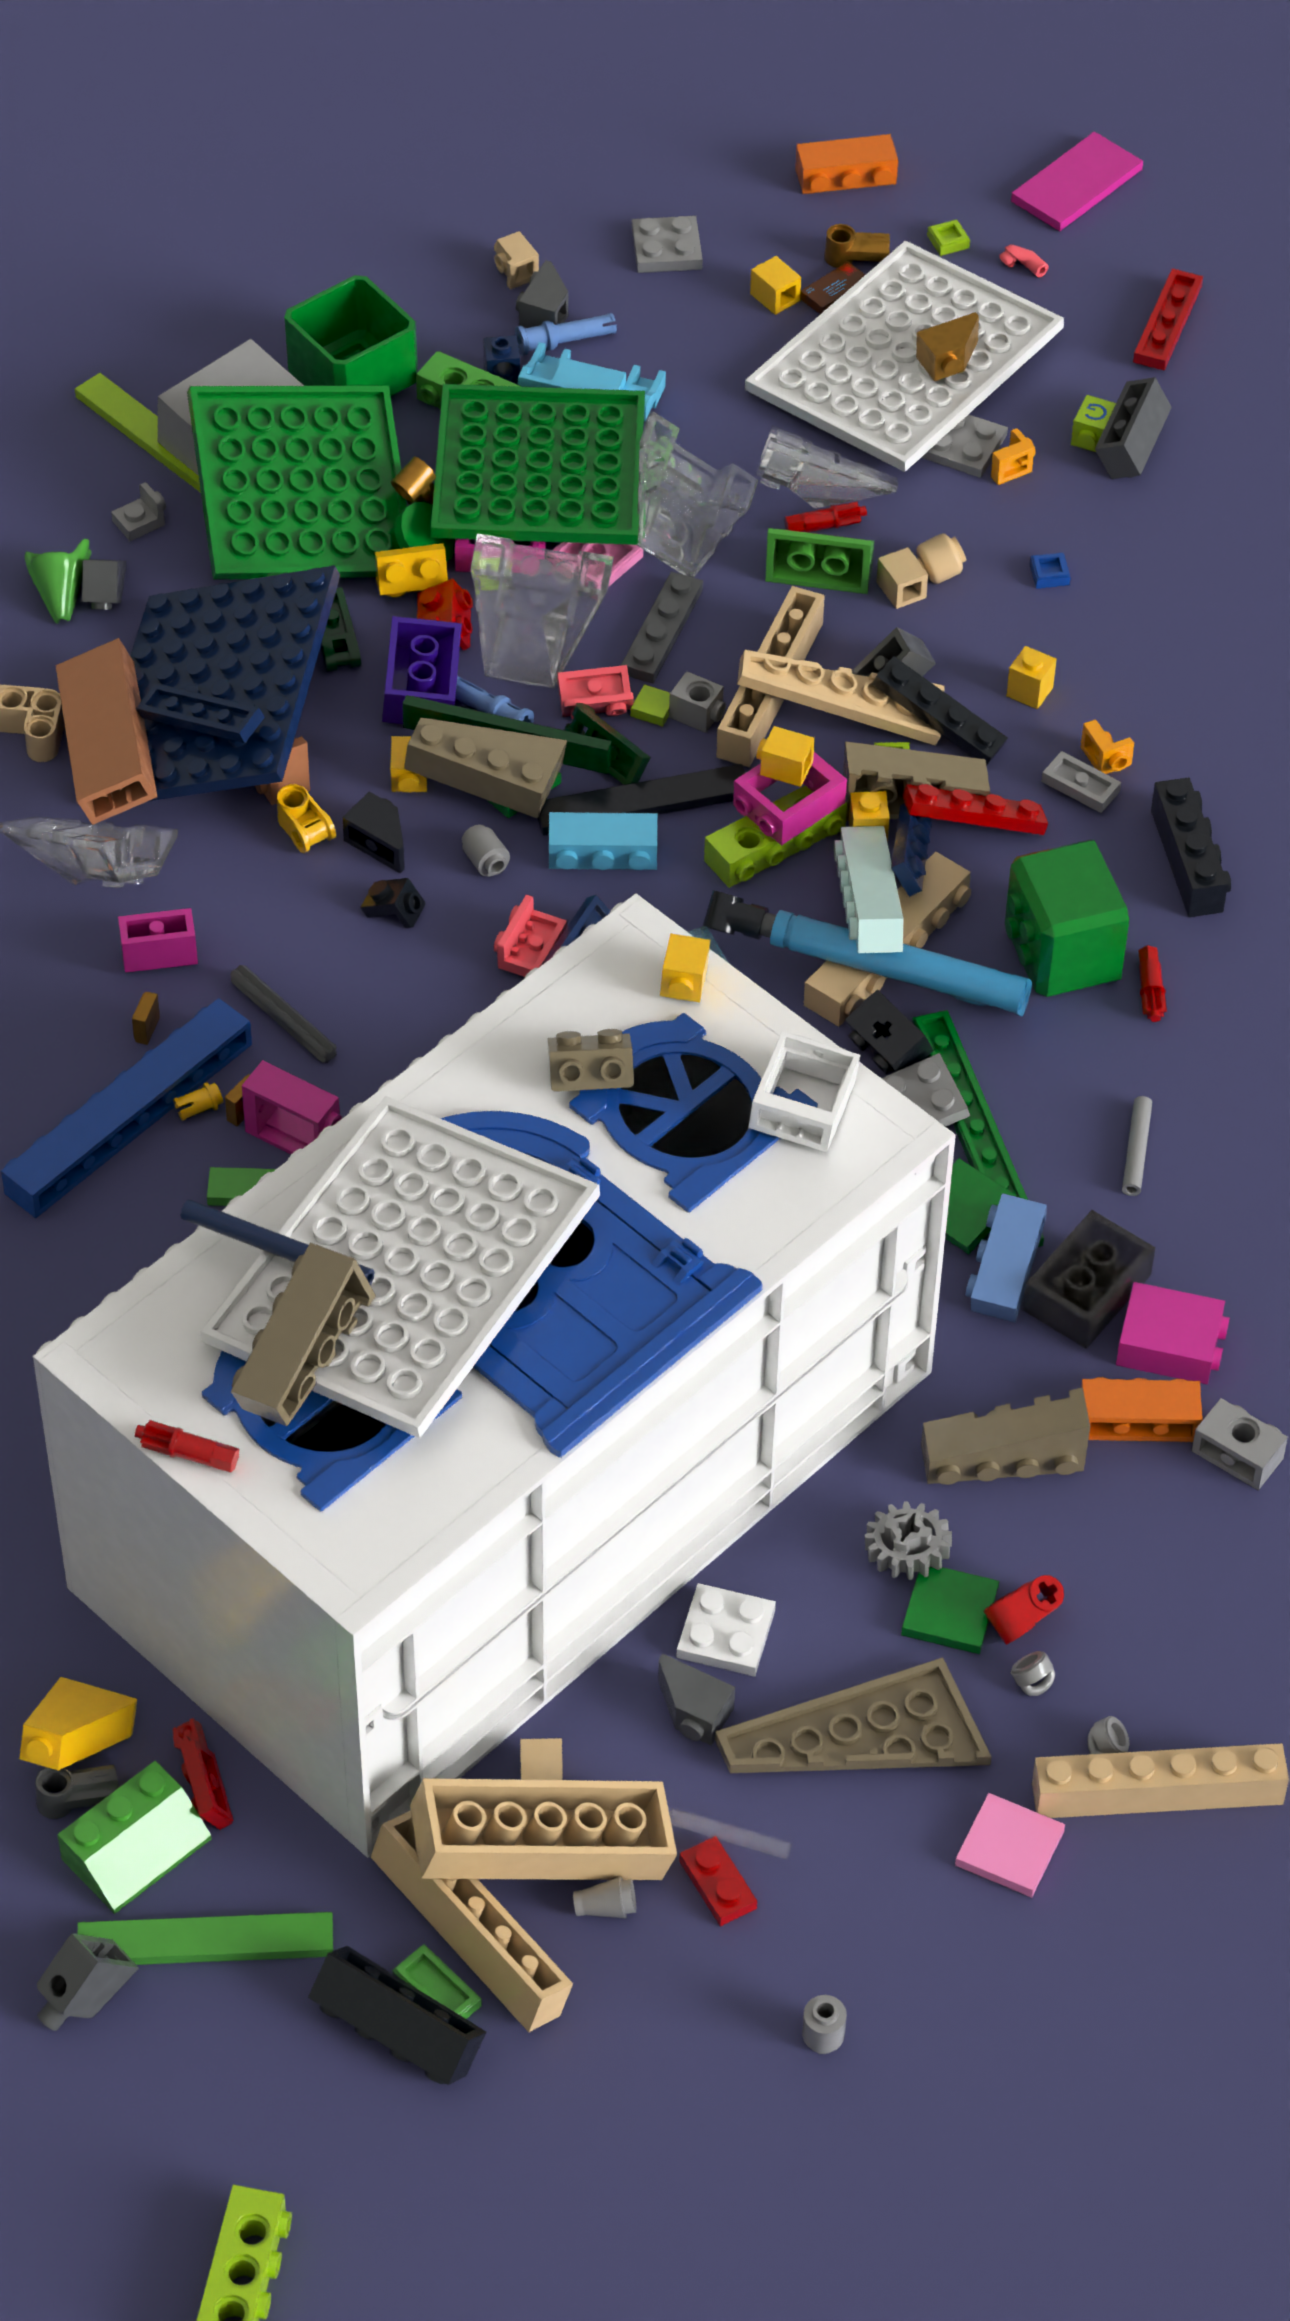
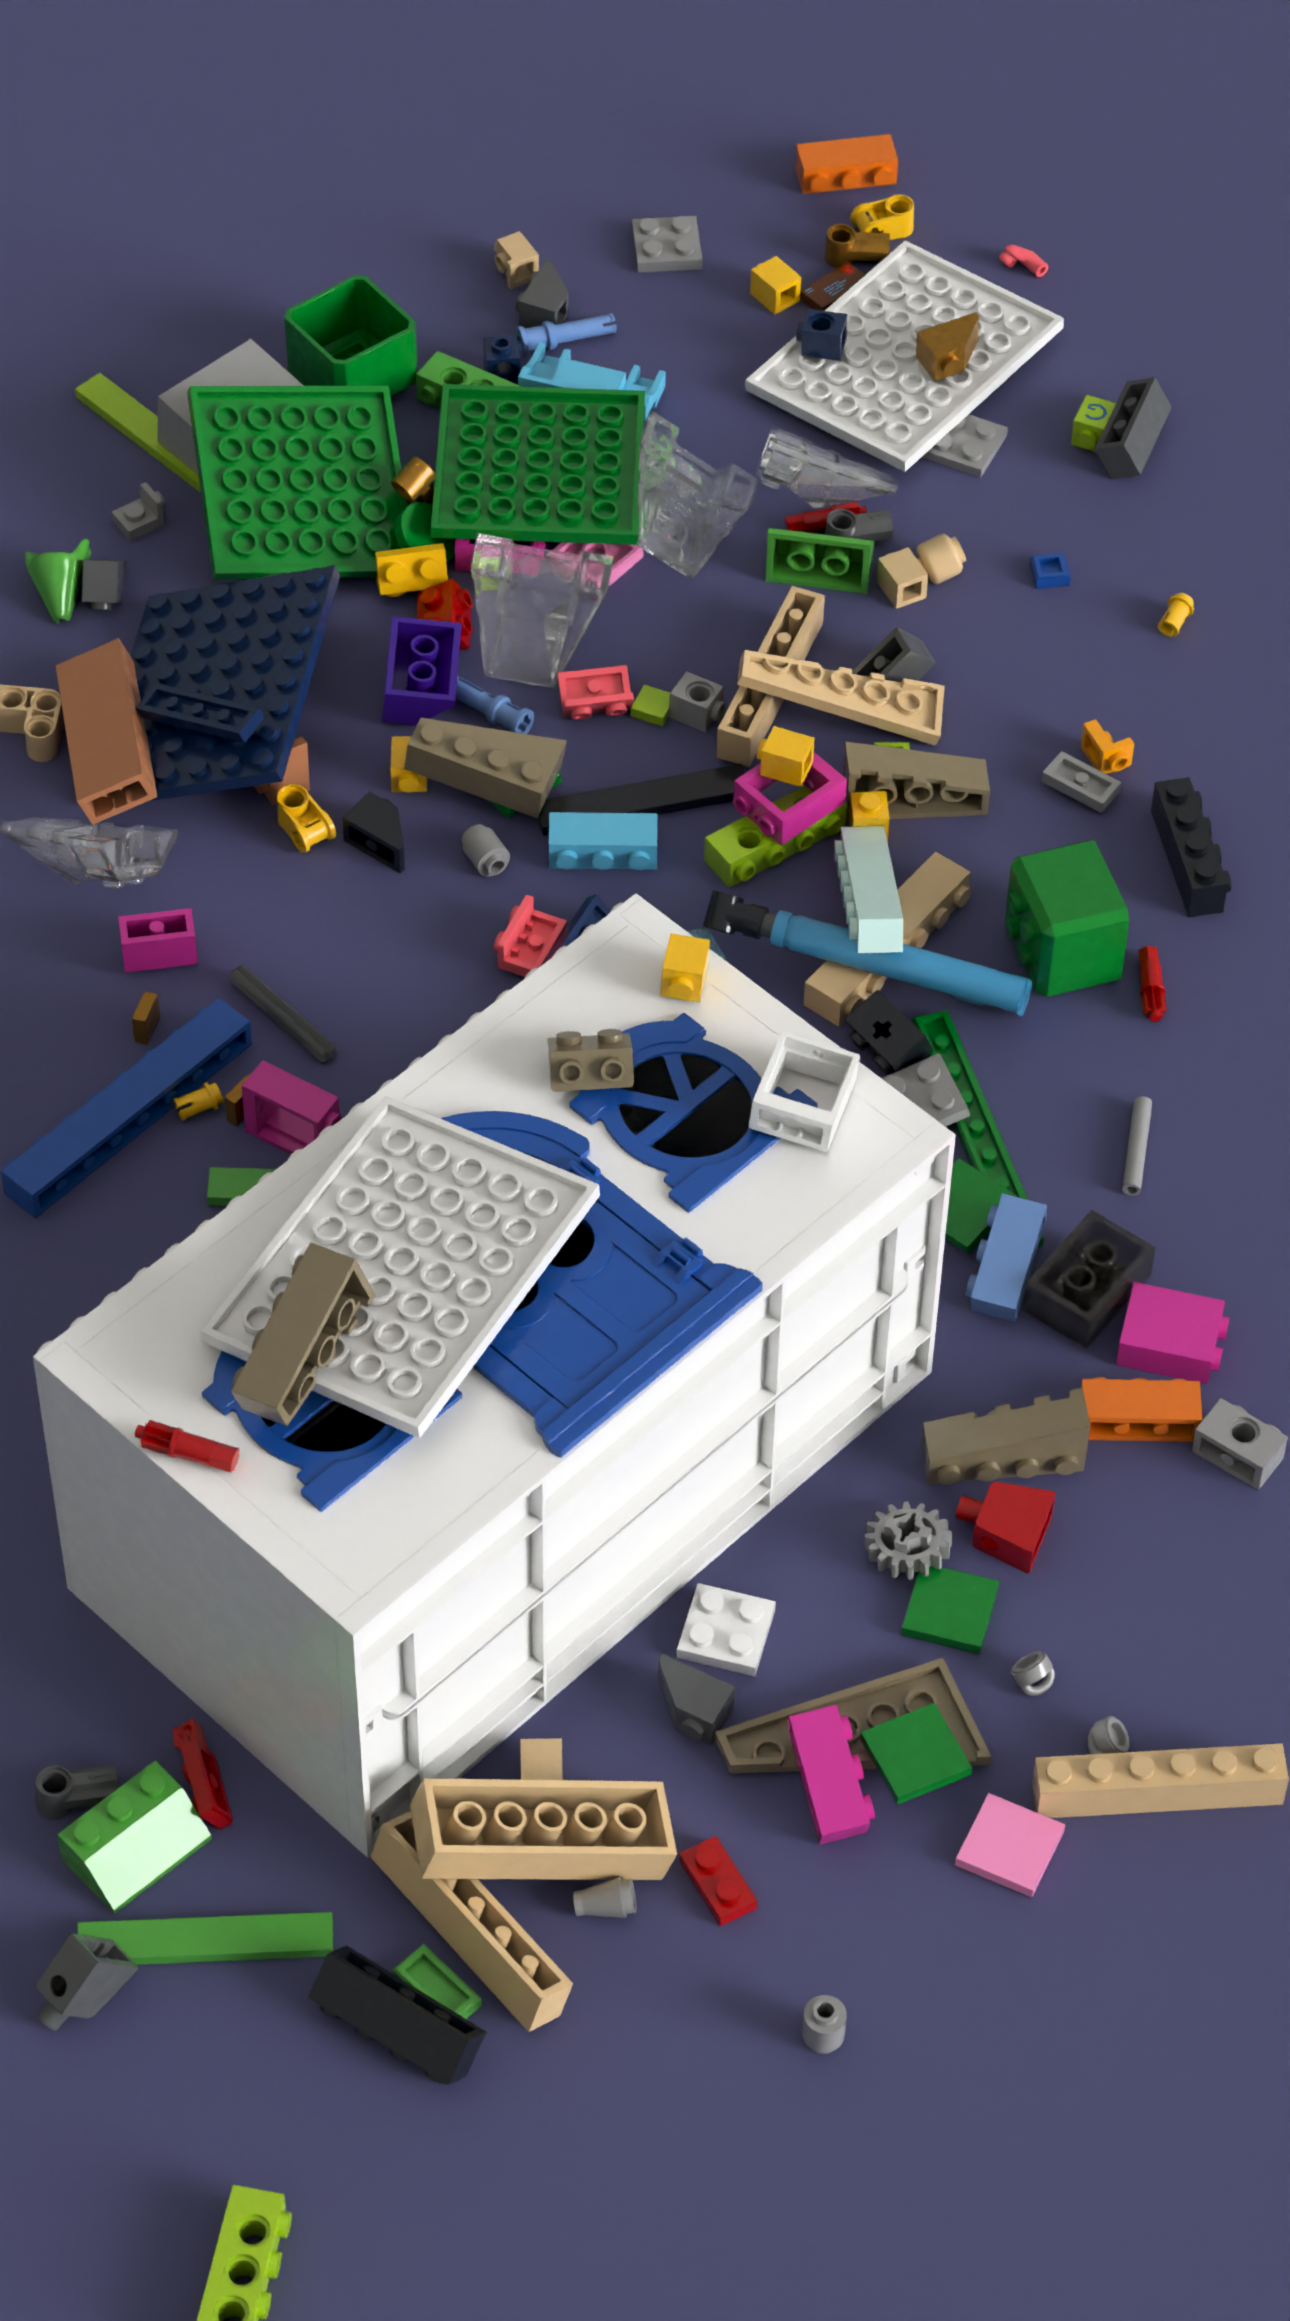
yellow slope [19,1677,137,1771] -> none
dark blue piece [181,1199,375,1286] -> none
dark green plate [321,587,361,672] -> none
black bracket [360,878,425,928] -> none
dark green tile [403,695,611,774] -> none
dark green plate [564,703,651,785] -> none
dark grey plate [621,571,703,684] -> none
clear bar [669,1808,792,1859] -> none
black plate [872,656,1008,766] -> none
dark blue plate [891,803,932,897] -> none
red plate [903,784,1048,835] -> none
lime tile [927,219,970,256] -> none
red piece [983,1575,1064,1645] -> none
light orange bracket [991,428,1035,485] -> none
yellow brick [1006,646,1056,709] -> none
dark pink tile [1011,131,1143,232] -> none
red plate [1133,268,1203,371] -> none
none -> dark pink brick [787,1705,875,1845]
none -> dark blue brick [796,309,847,361]
none -> dark grey piece [824,509,894,541]
none -> yellow piece [850,194,914,240]
none -> green tile [860,1702,972,1805]
none -> red torso [955,1482,1056,1574]
none -> yellow pin [1158,593,1194,637]

